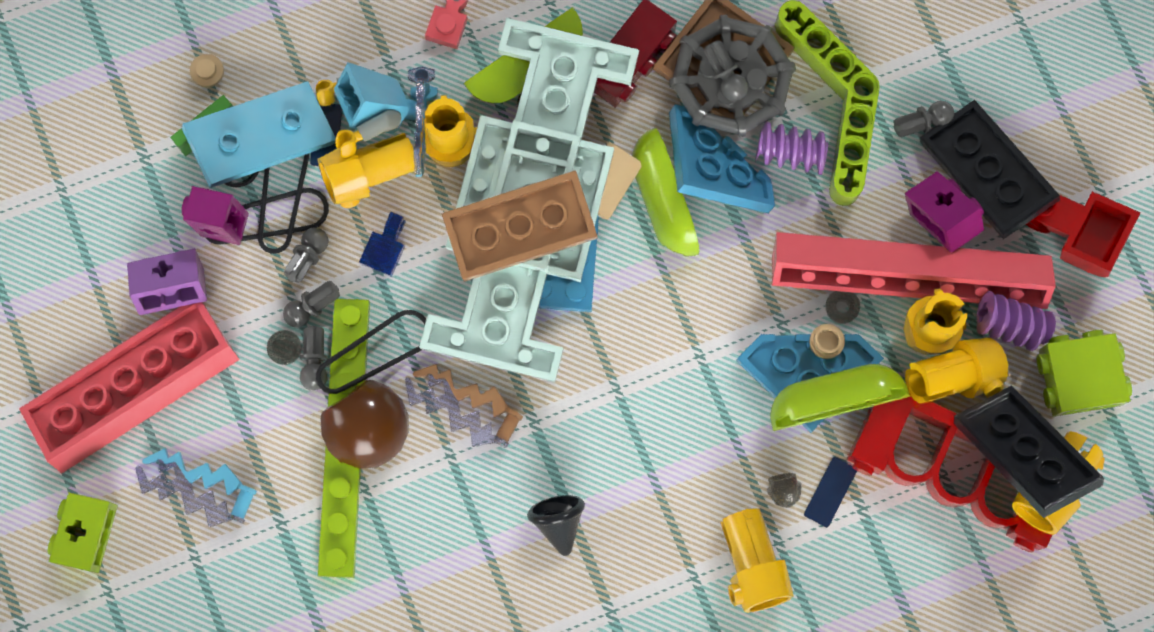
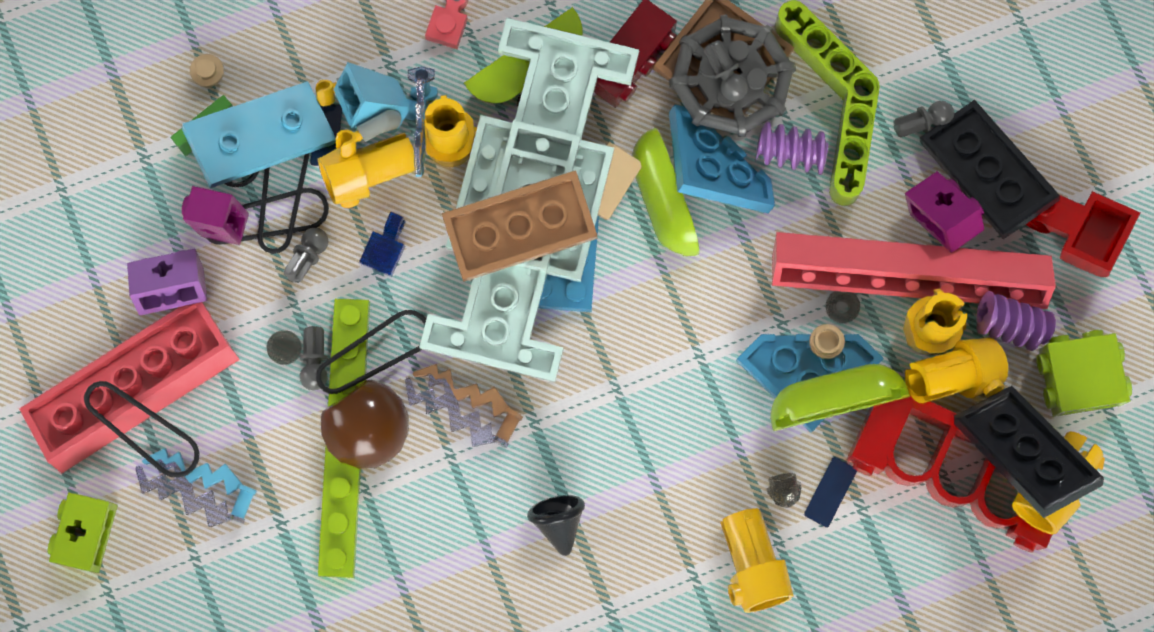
dark grey axle [283,281,340,328] -> none
none -> black piece [84,381,200,478]

